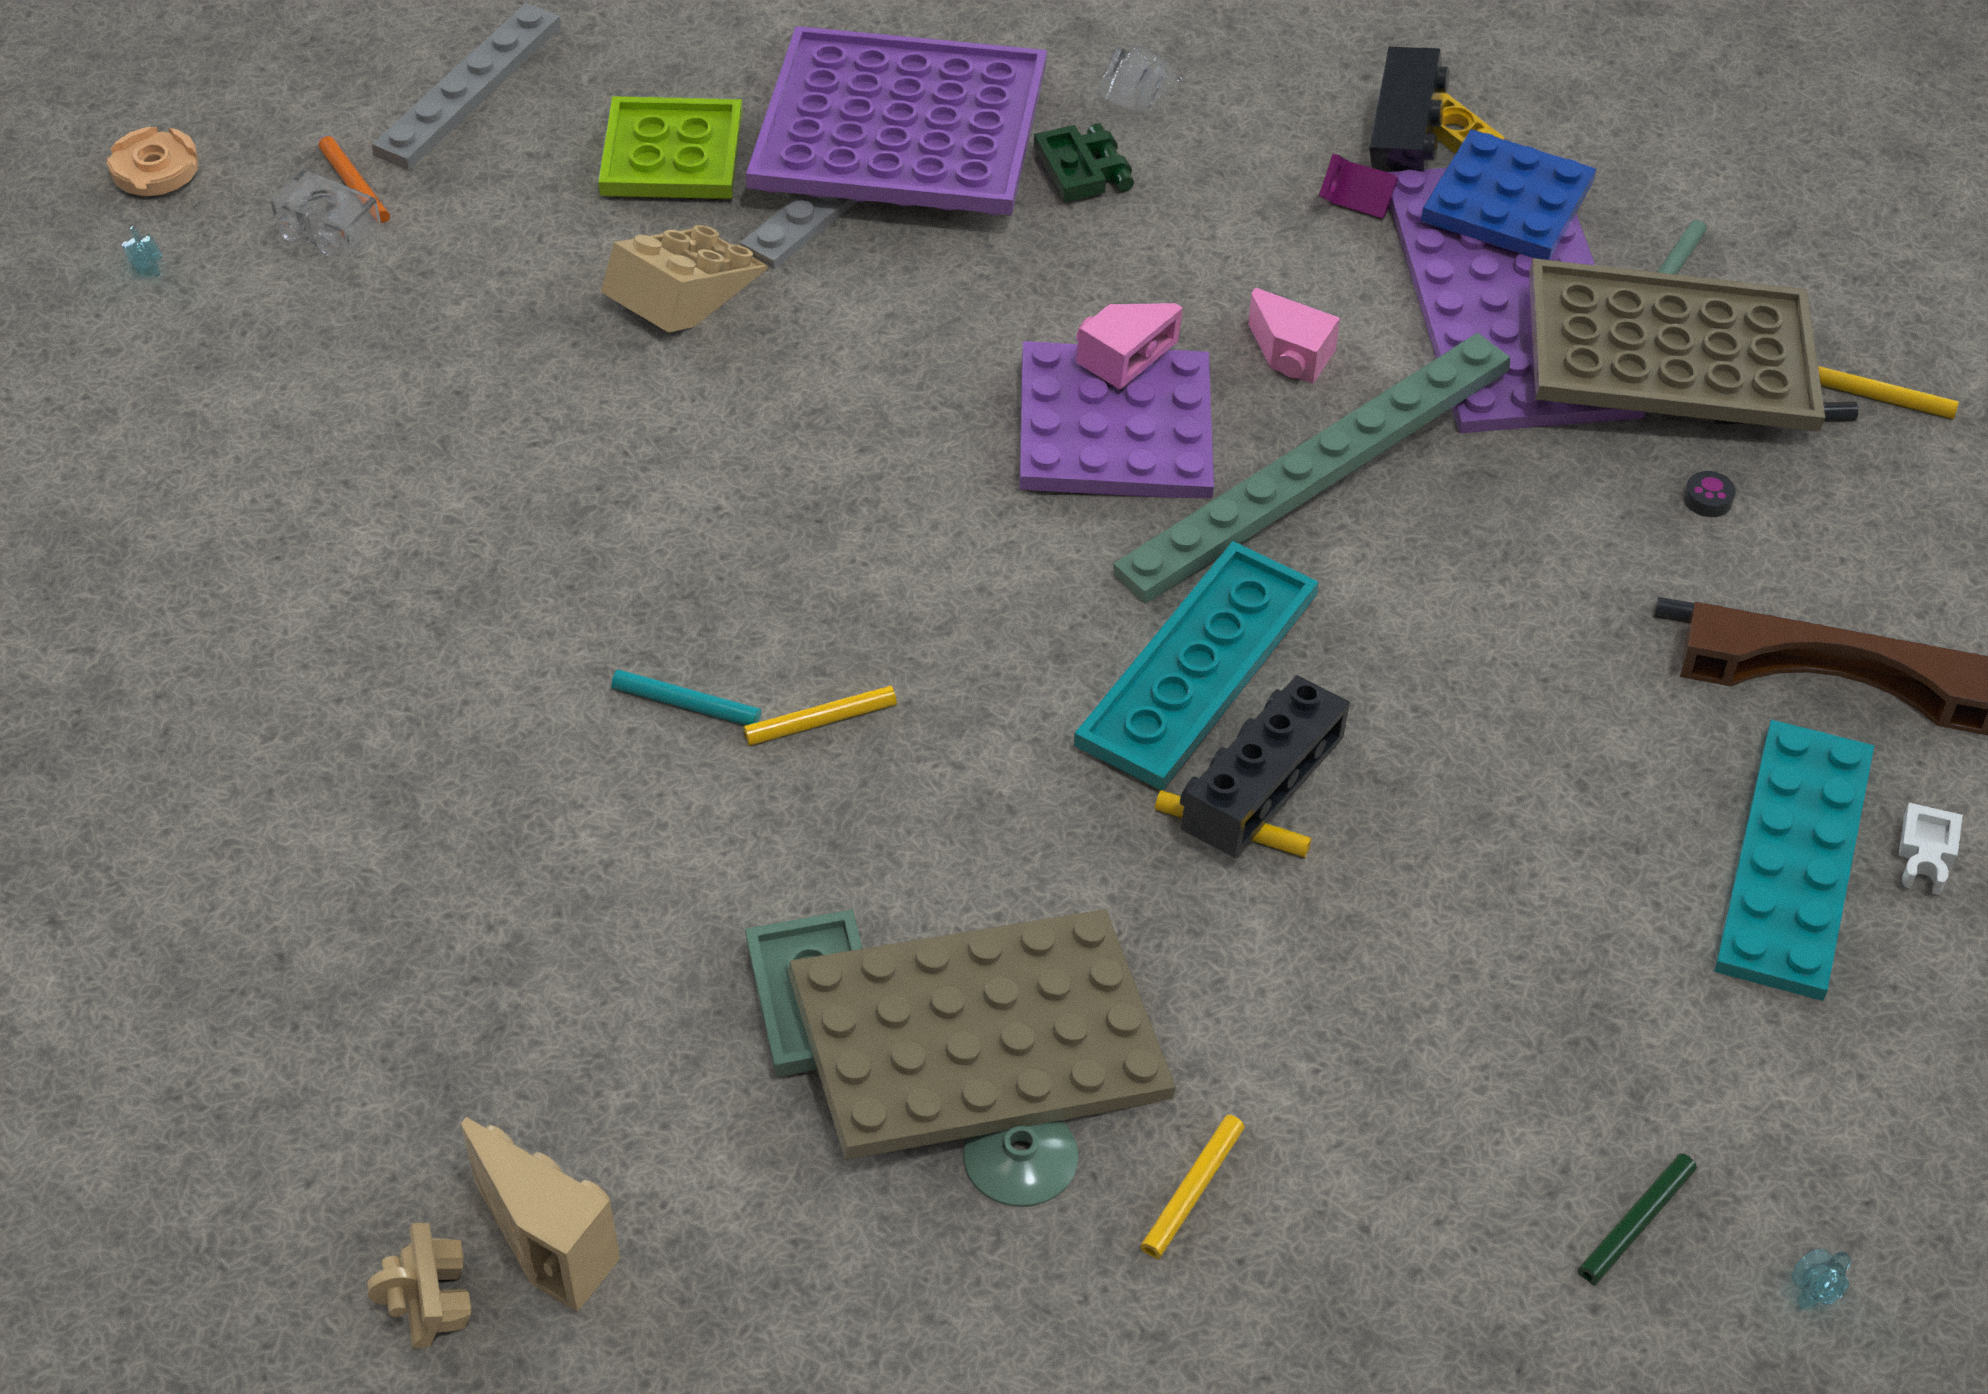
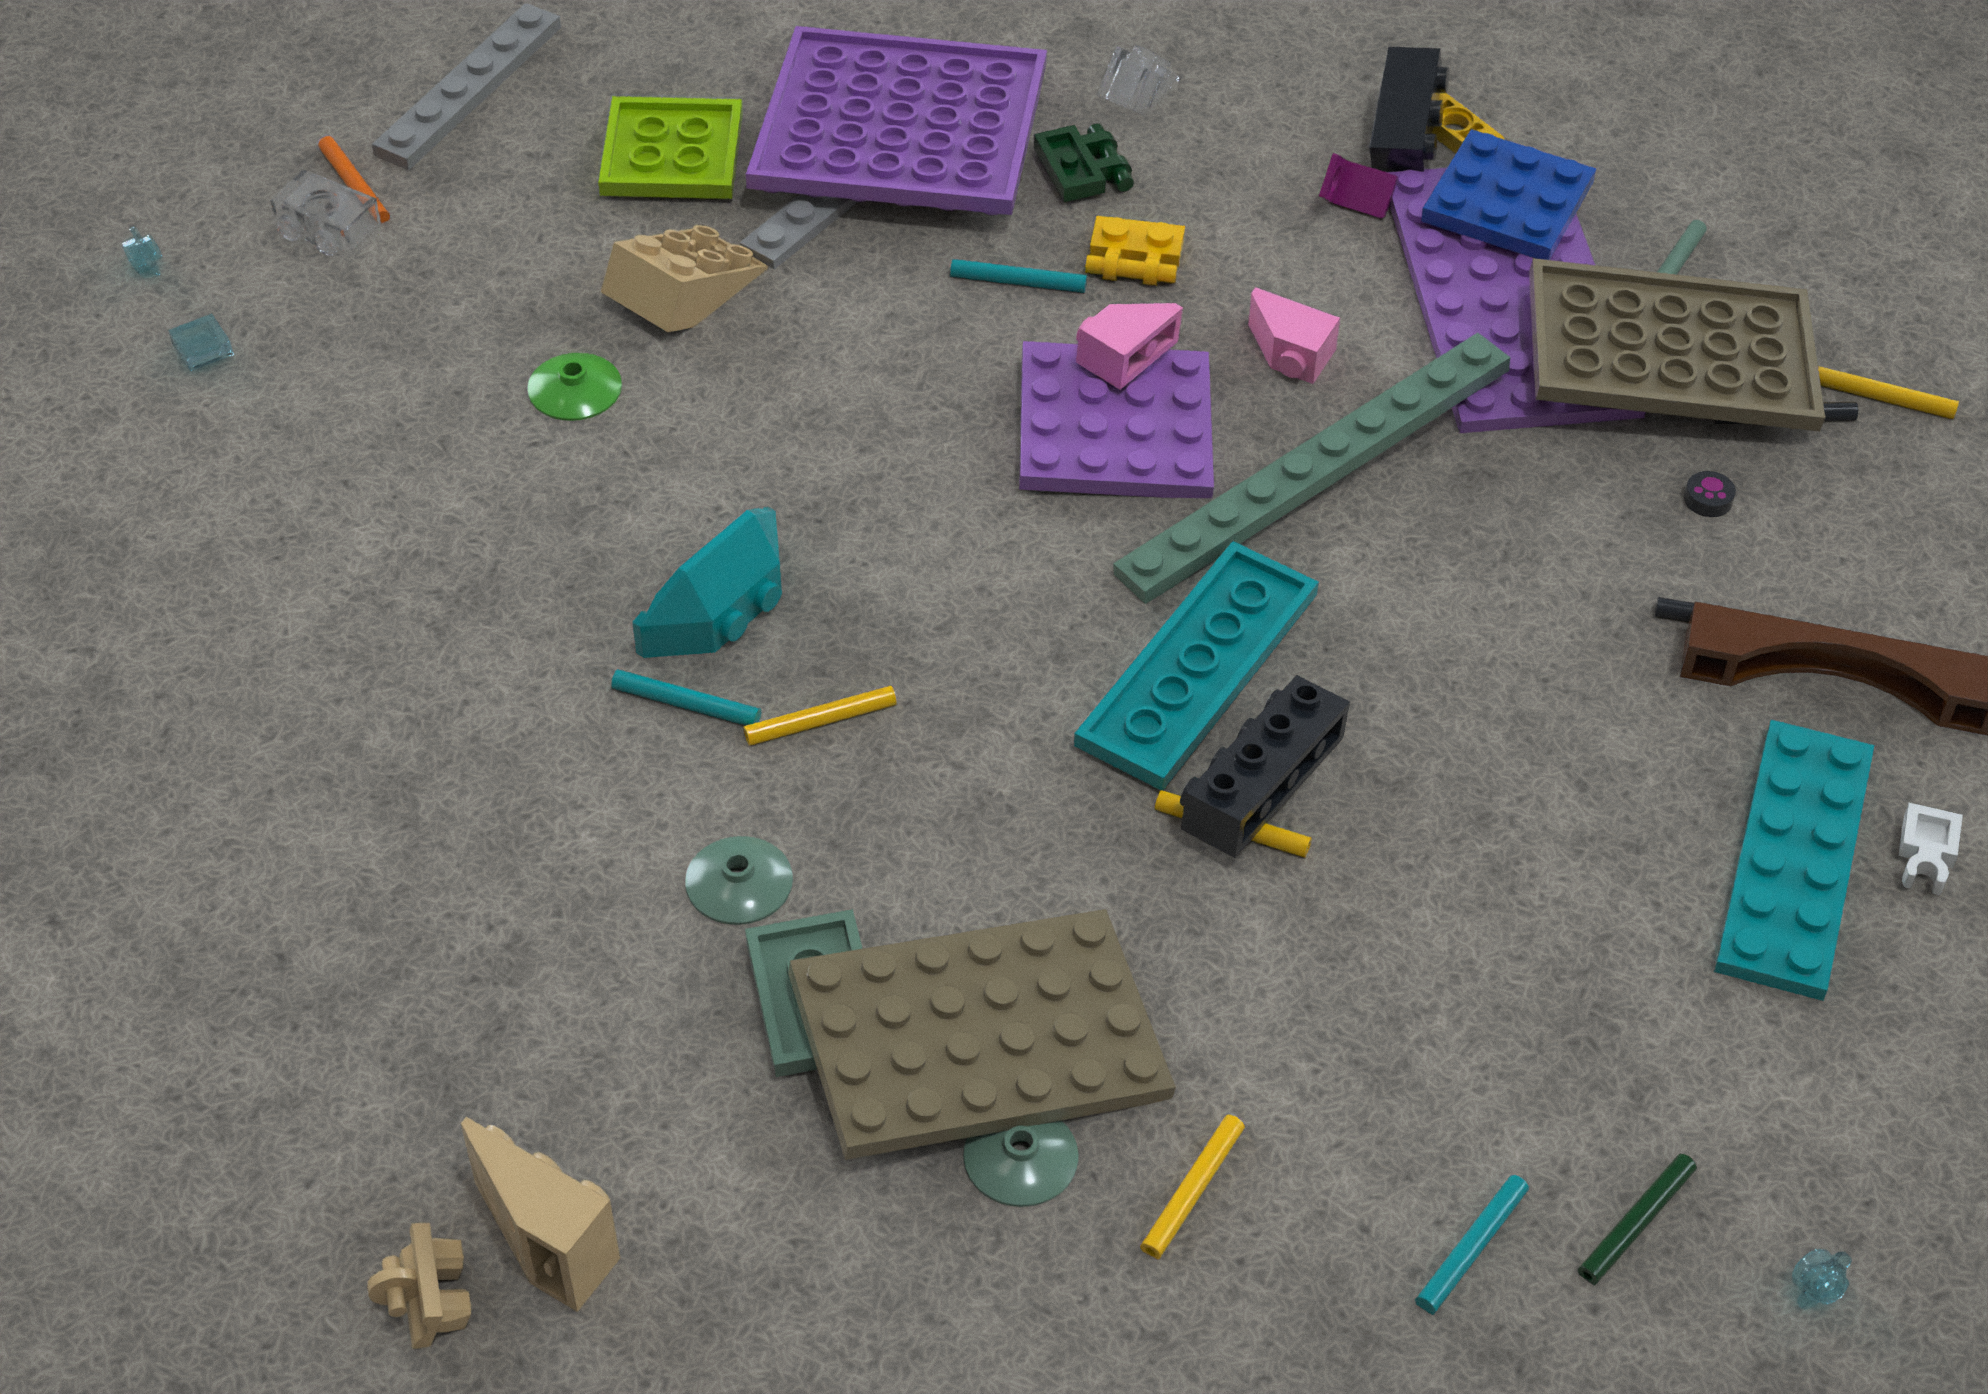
light nougat plate [107,127,199,196] -> none
none -> clear light blue plate [168,314,234,371]
none -> bright green dish [528,353,622,421]
none -> teal wedge [632,507,782,658]
none -> sand green dish [685,836,793,925]
none -> teal bar [950,259,1087,293]
none -> yellow plate [1085,215,1185,286]
none -> teal bar [1415,1175,1529,1315]

